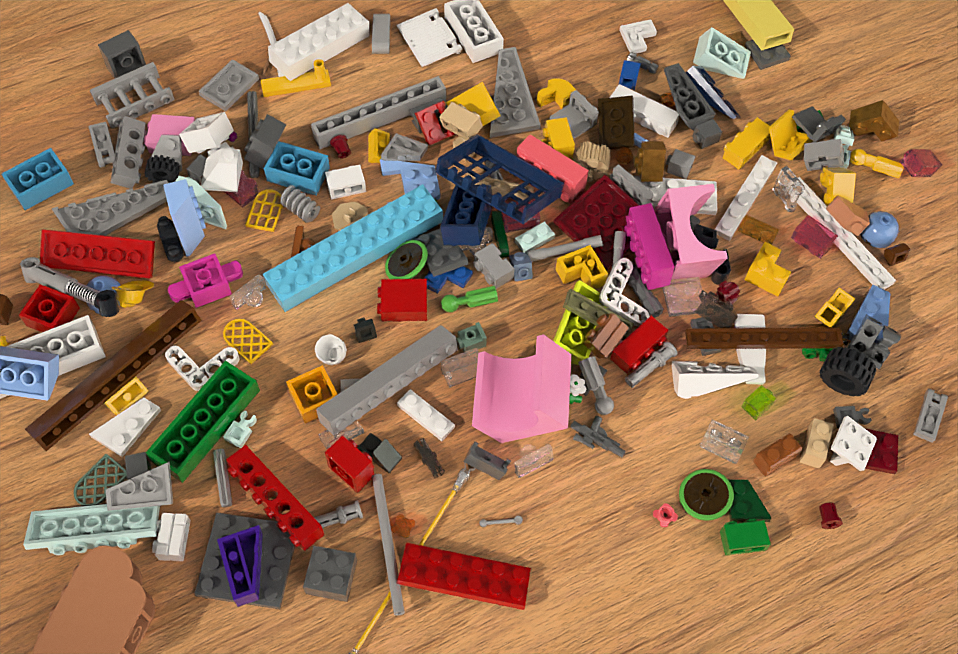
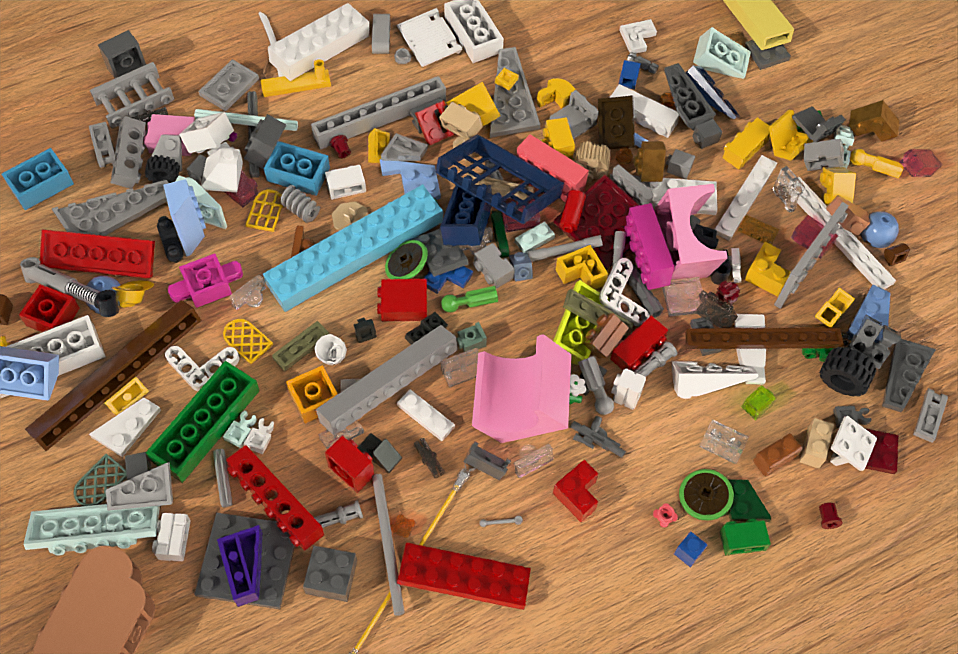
none -> clear smoke pin [132,107,168,124]
none -> light aqua axle [194,109,298,131]
none -> white plate [244,418,274,454]
none -> olive plate [272,321,330,371]
none -> light grey plate [394,48,411,64]
none -> pearl dark grey slope [405,312,448,345]
none -> yellow plate [495,68,519,90]
none -> red brick [553,459,599,522]
none -> red brick [559,190,586,233]
none -> white brick [611,369,646,410]
none -> blue brick [674,531,707,568]
none -> white plate [729,248,741,283]
none -> light grey wing [774,202,849,309]
none -> dark grey wing [882,339,936,412]

